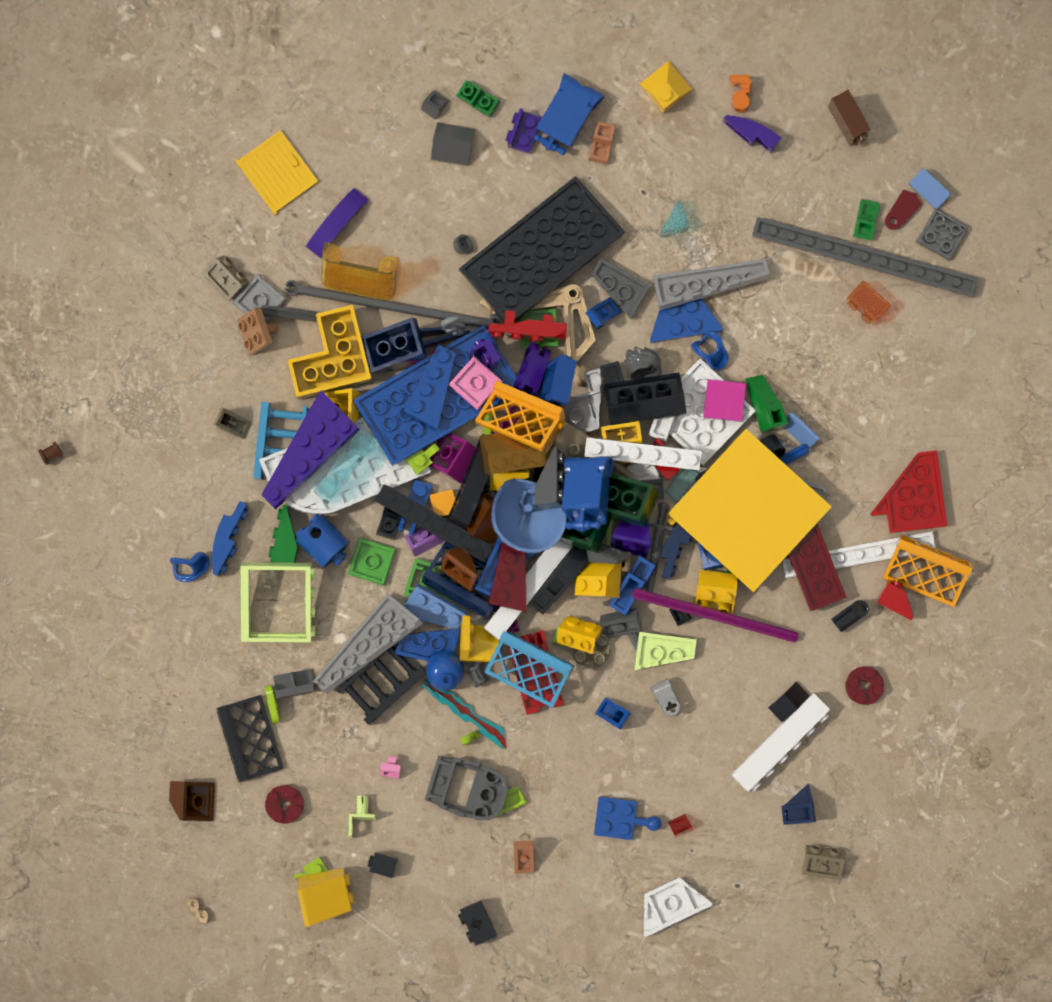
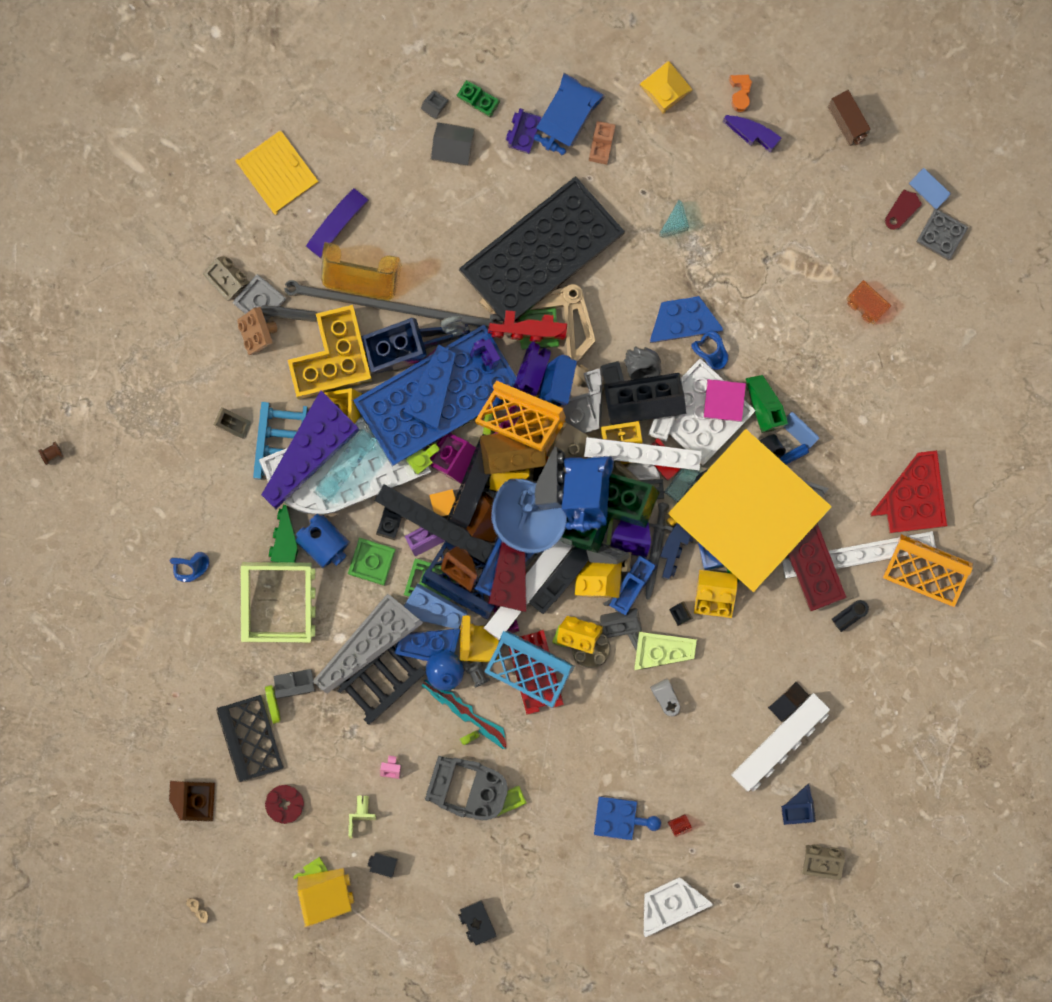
blue slope [212,501,249,577] -> none
blue hinge [398,479,433,535] -> none
bright pink tile [449,356,503,410] -> none
dark grey tile [453,234,473,255] -> none
nougat slope [514,841,534,873] -> none
blue slope [586,297,621,329] -> none
dark grey wing [591,258,650,319] -> none
blue slope [595,697,631,730] -> none
magenta axle [632,588,798,643] -> none
light grey wing [653,259,769,310] -> none
dark grey plate [752,217,978,298] -> none
dark red plate [845,666,884,705] -> none
green slope [853,199,880,241] -> none
red slope [877,579,913,621] -> none

